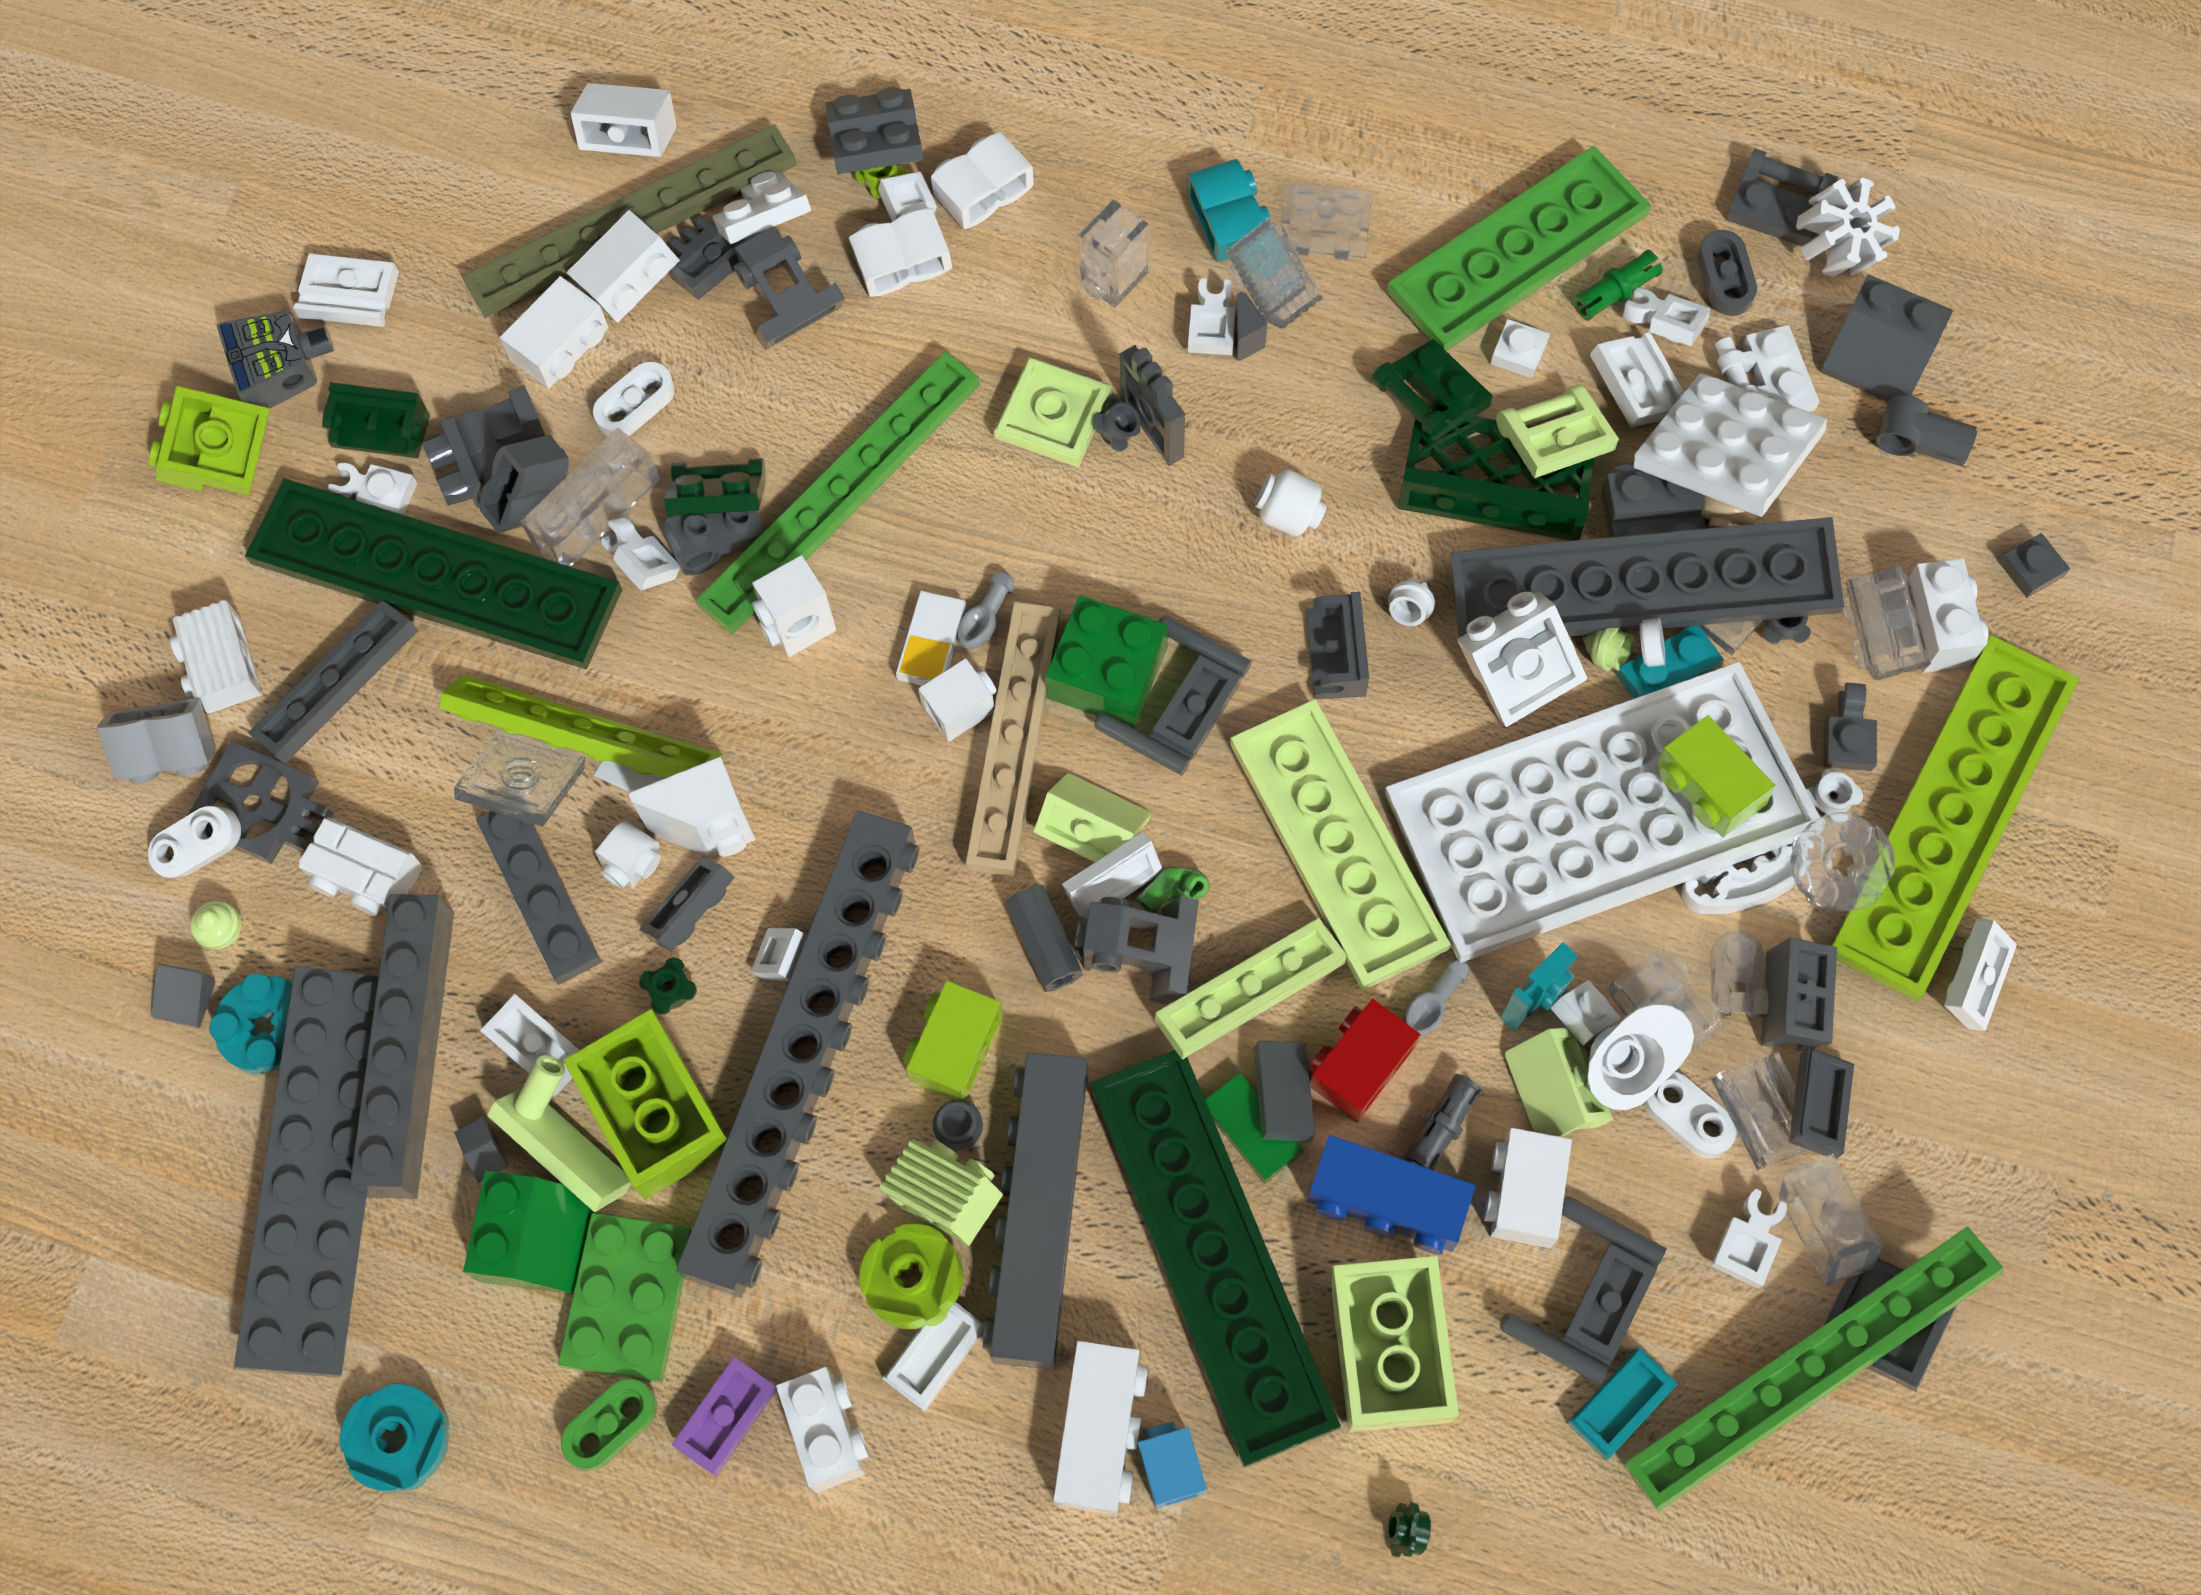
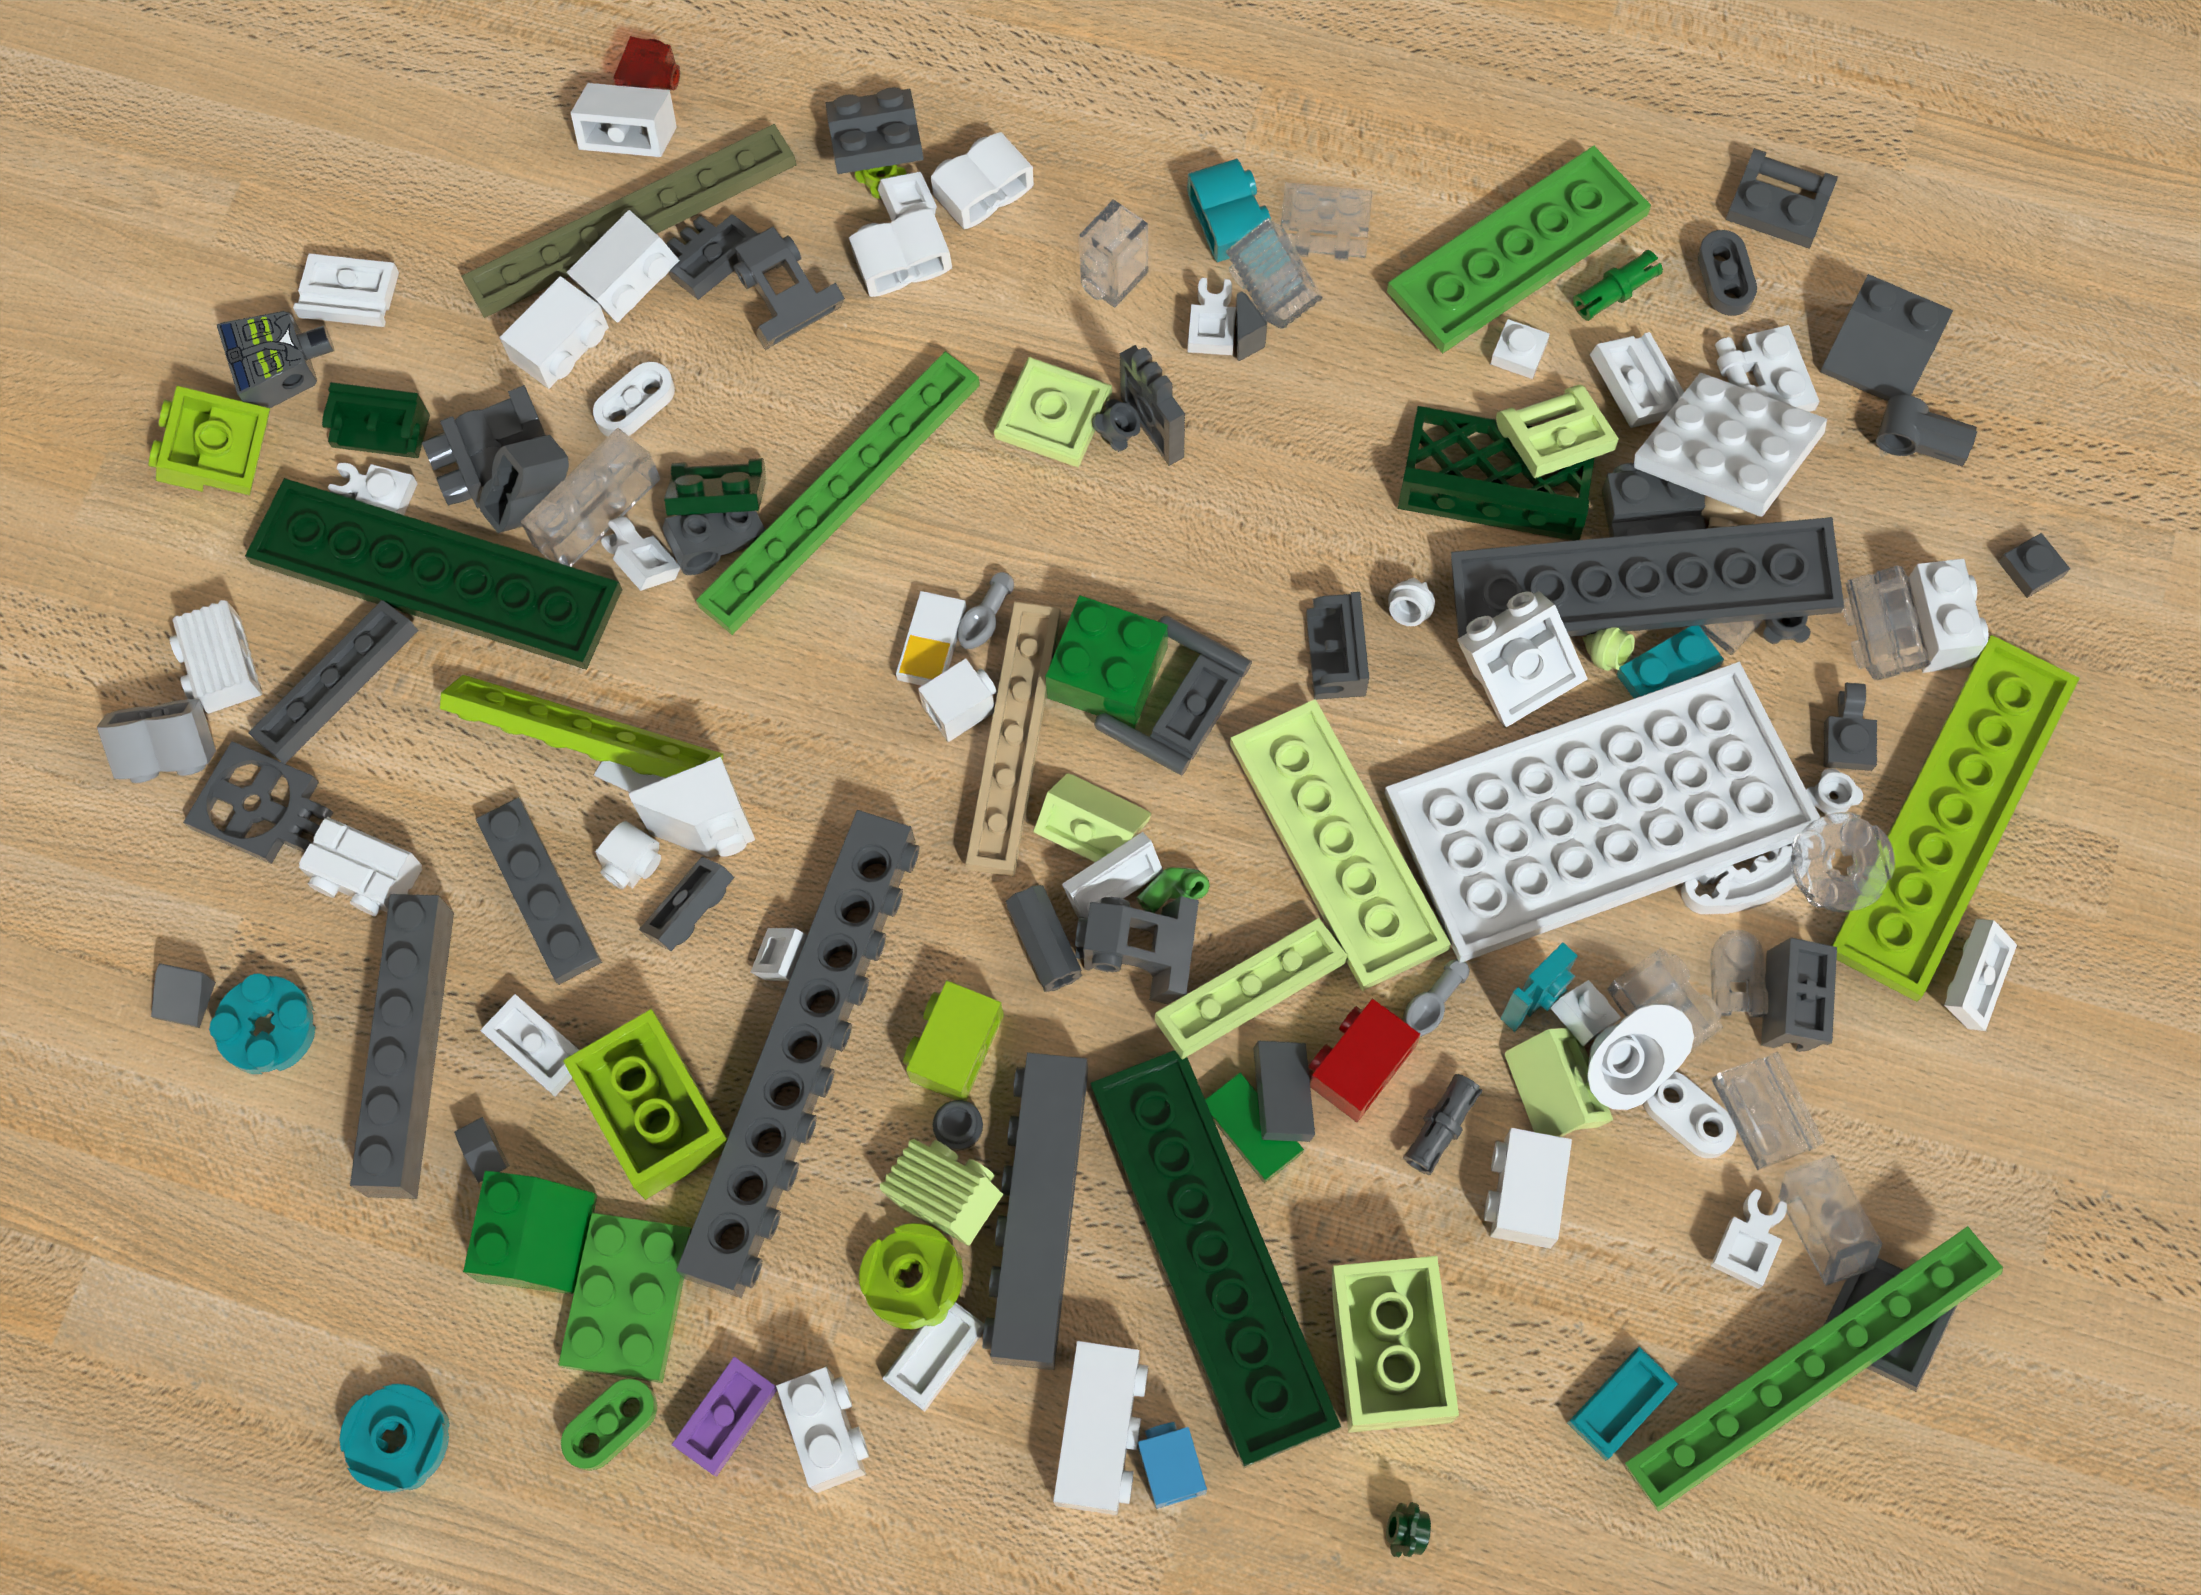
white plate [148,806,241,878] -> none
yellowish green plate [190,901,242,949] -> none
dark grey plate [233,966,379,1378] -> none
clear plate [454,729,585,827] -> none
yellowish green piece [487,1055,631,1212] -> none
dark green plate [639,958,697,1015] -> none
white plate [712,172,811,244] -> none
white brick [751,555,837,658] -> none
white head [1255,469,1327,537] -> none
blue brick [1307,1135,1476,1255] -> none
dark green plate [1371,339,1493,441] -> none
dark grey plate [1500,1196,1667,1385] -> none
white plate [1623,288,1711,346] -> none
white tile [1640,618,1665,667] -> none
lime brick [1657,715,1776,838] -> none
dark grey tile [1789,1047,1854,1159] -> none
white gear [1796,178,1900,278] -> none
none -> clear red brick [613,36,680,91]

